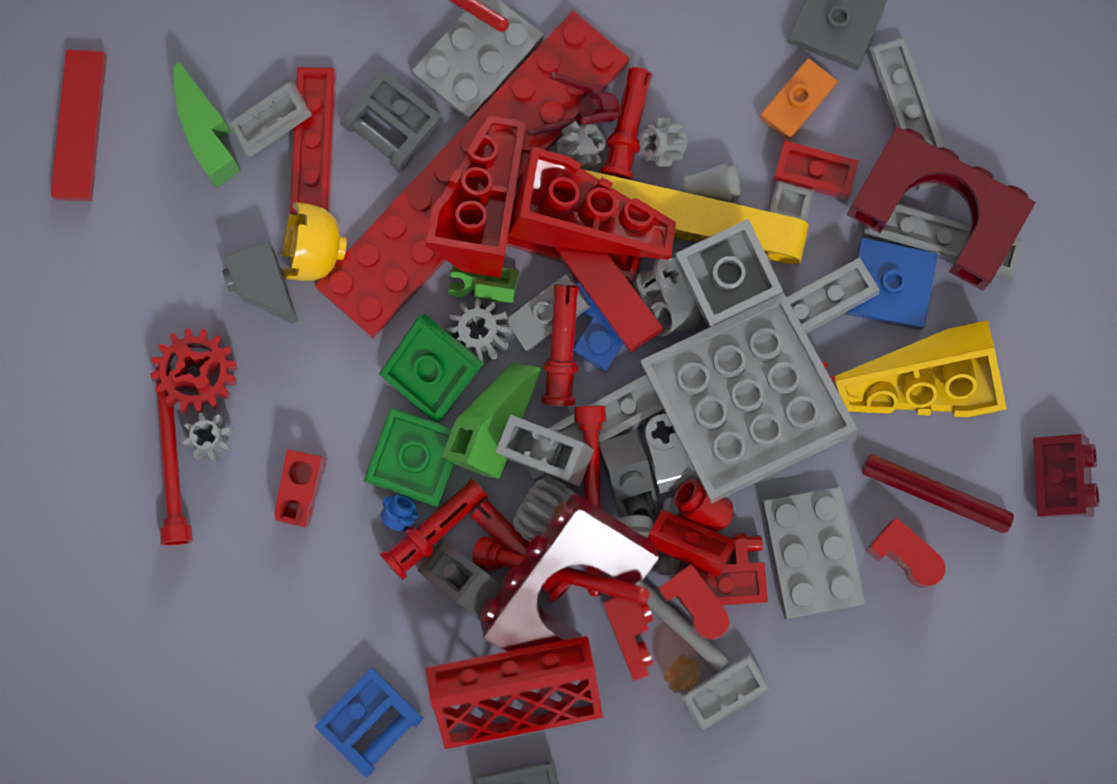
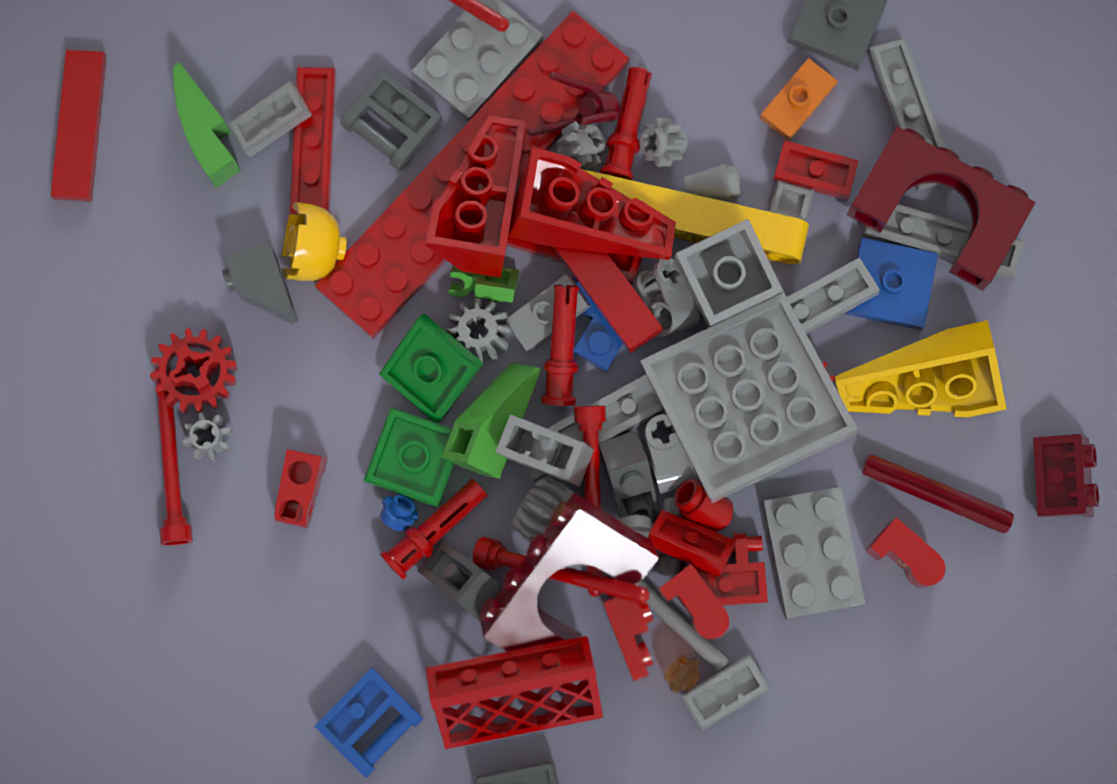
red pin [470,499,572,605] -> none

